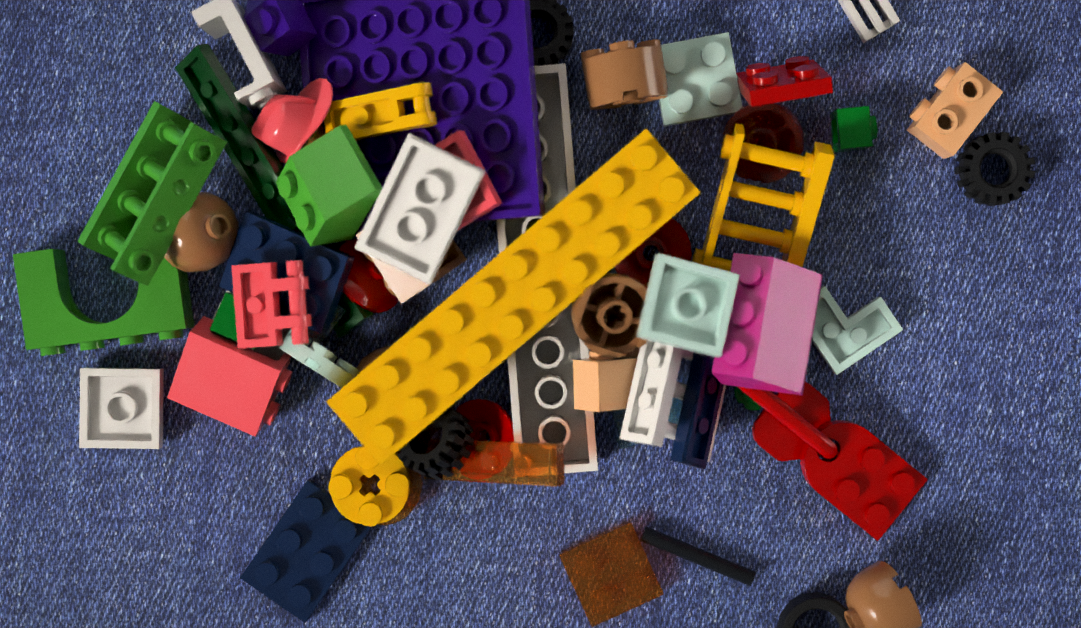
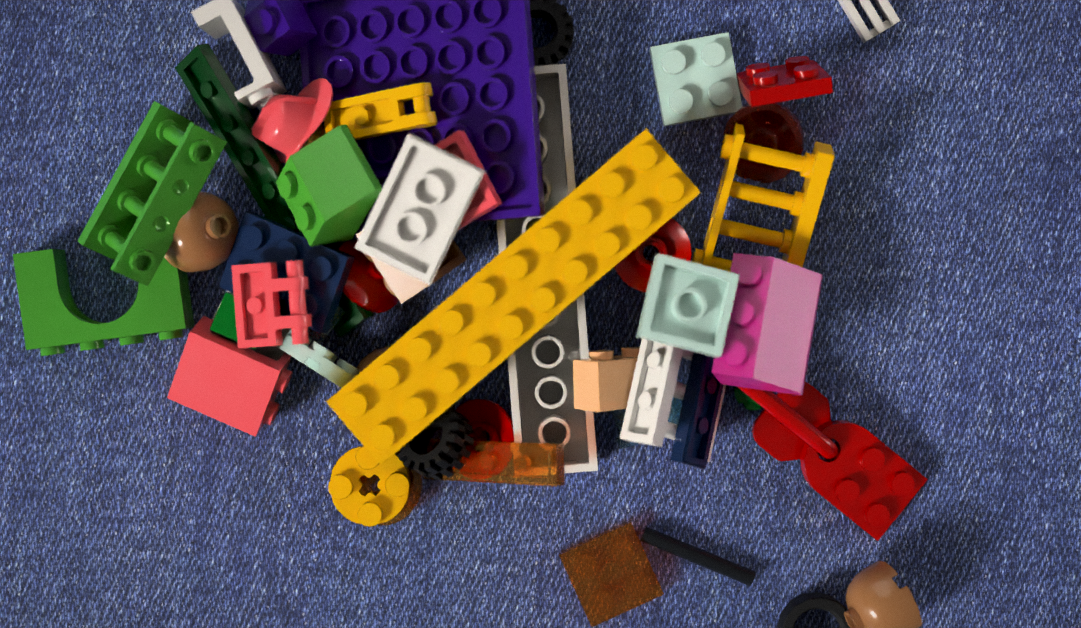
white plate [79,367,164,449] -> none
dark blue plate [240,479,372,623] -> none
medium nougat cylinder [571,273,648,358] -> none
medium nougat brick [580,39,668,110] -> none
light aqua plate [812,286,903,375] -> none
green plate [830,106,878,153] -> none
light nougat brick [907,62,1003,159] -> none
black tyre [955,132,1035,206] -> none

